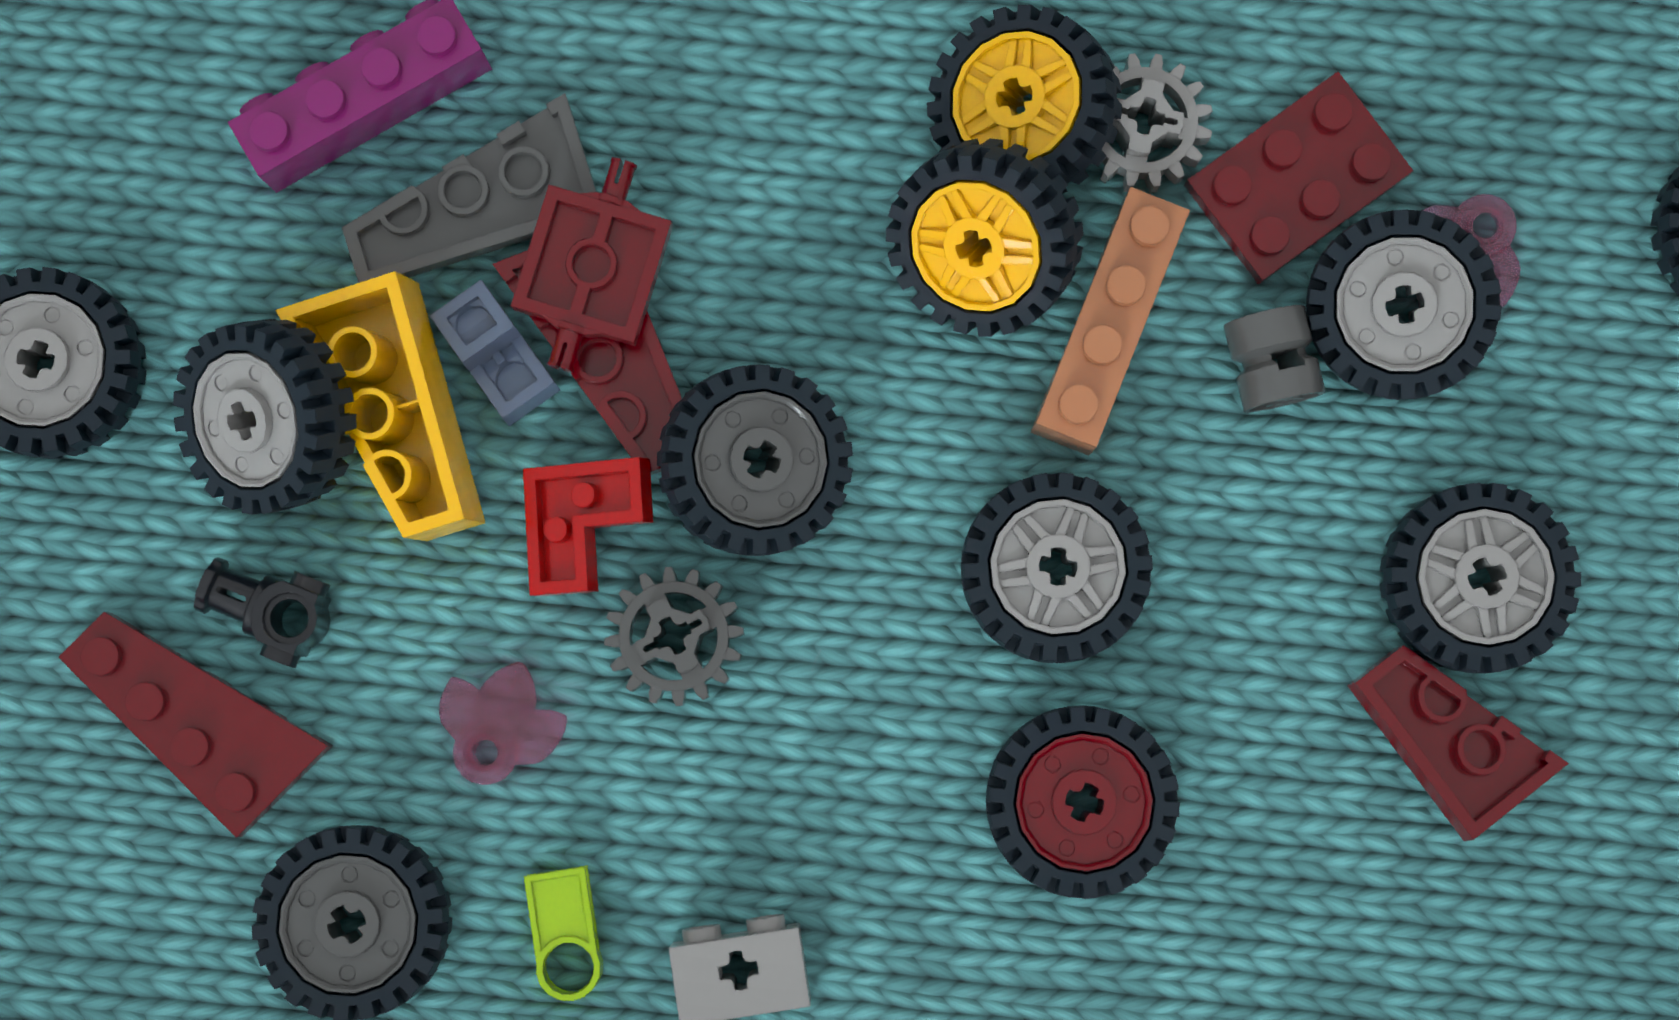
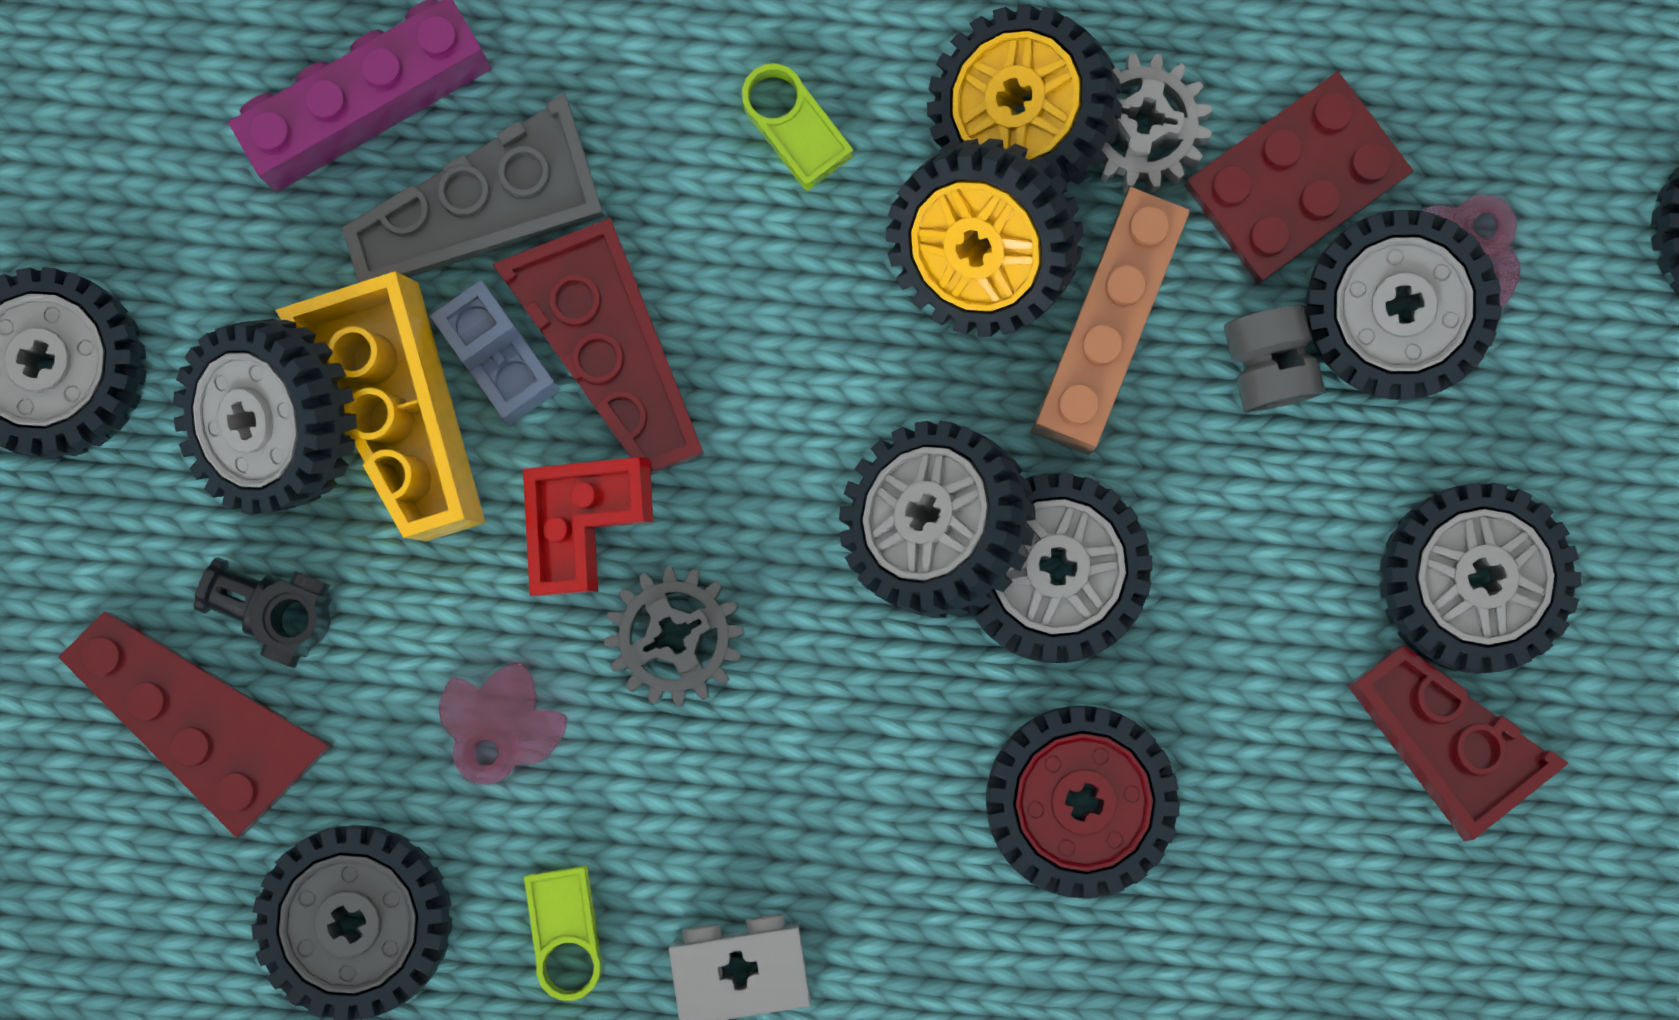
dark red plate [511,157,673,373] -> none
wheel [657,364,853,556] -> none
none -> lime piece [742,63,854,192]
none -> wheel [839,420,1036,618]

